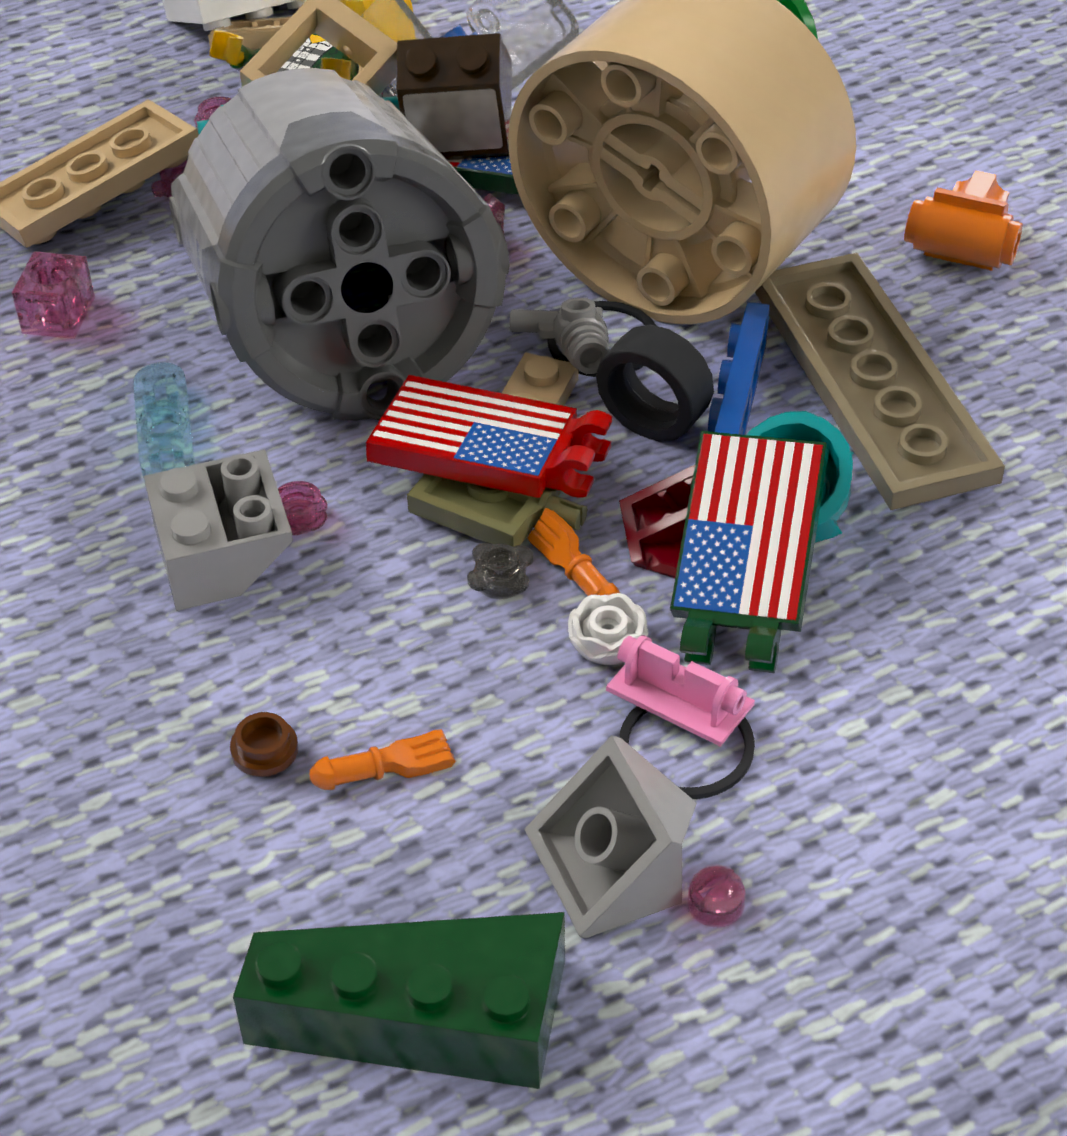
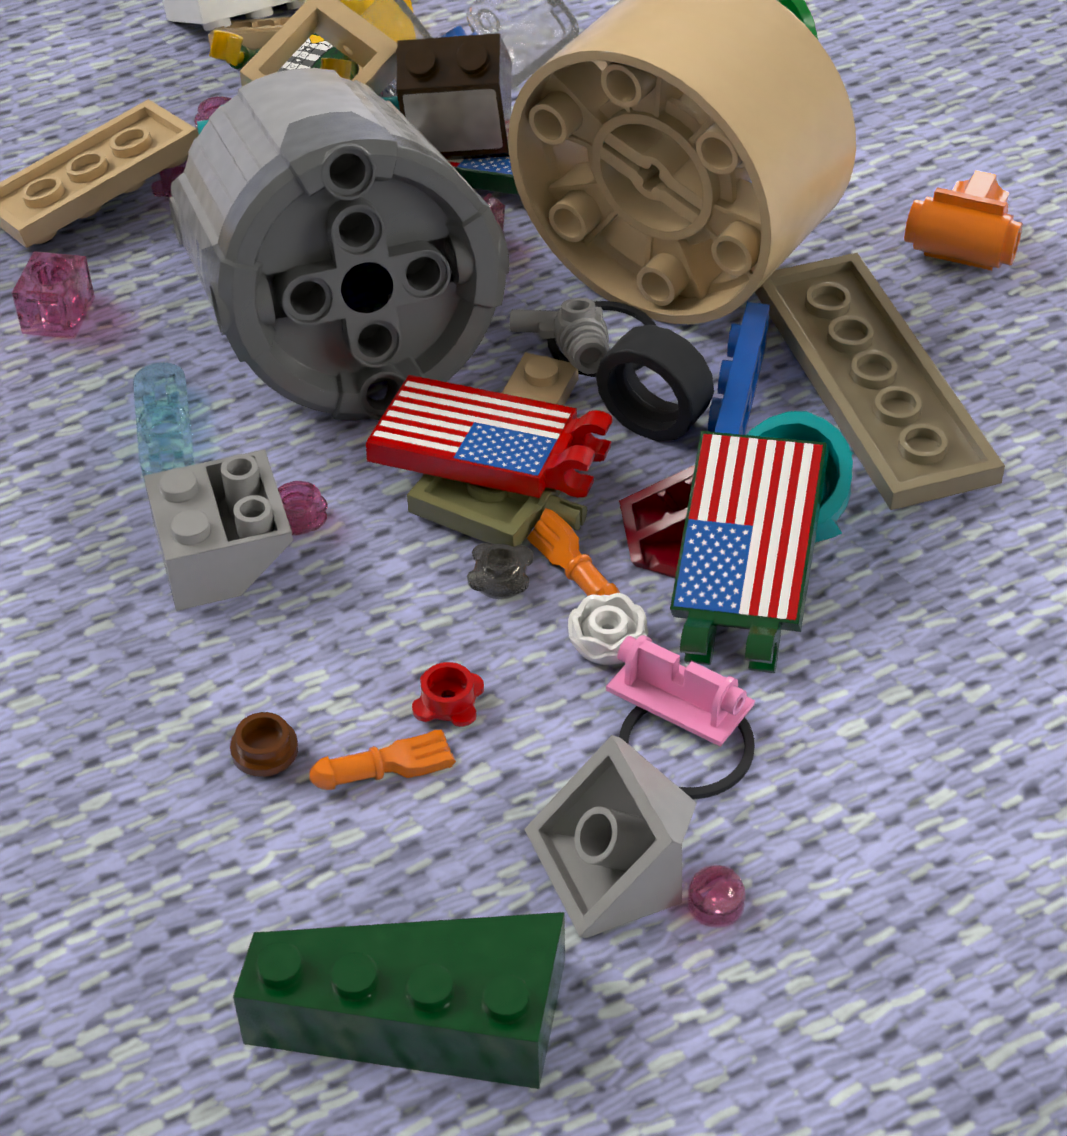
none -> red plate [412,662,484,727]

